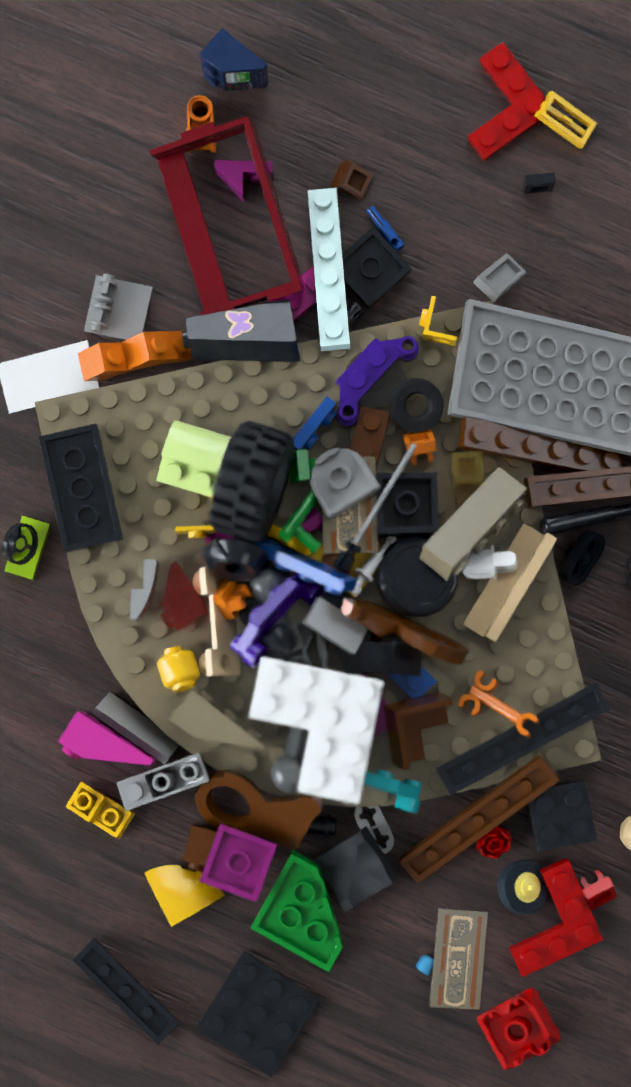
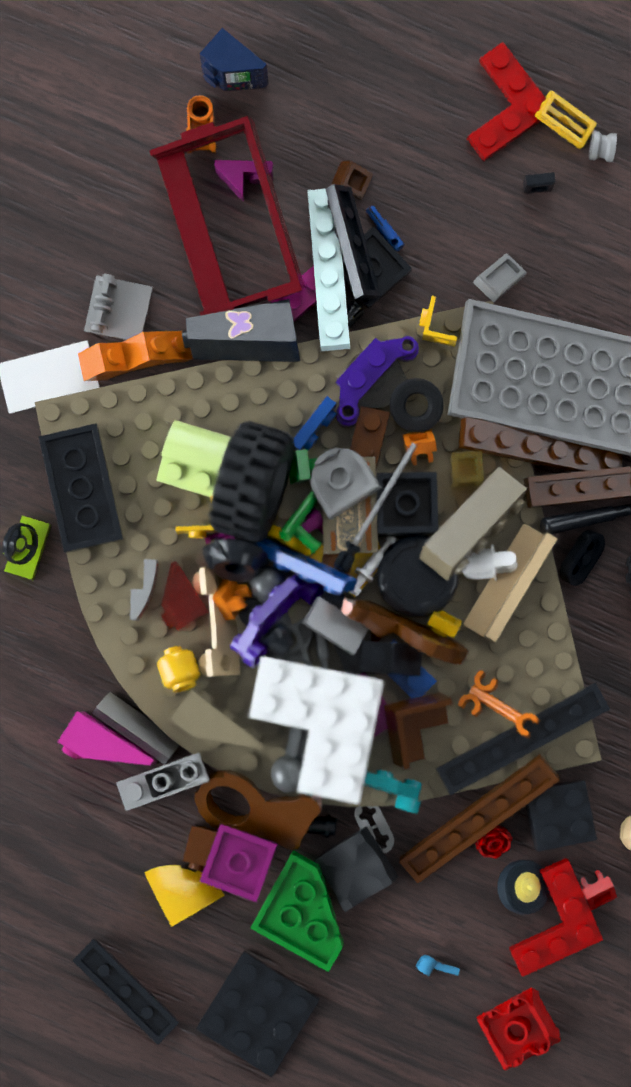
yellow slope [65,782,135,839] -> none
sticker [430,909,488,1010] -> none
none -> black plate [325,184,380,300]
none -> yellow plate [427,610,462,638]
none -> light grey wheel [589,131,617,162]

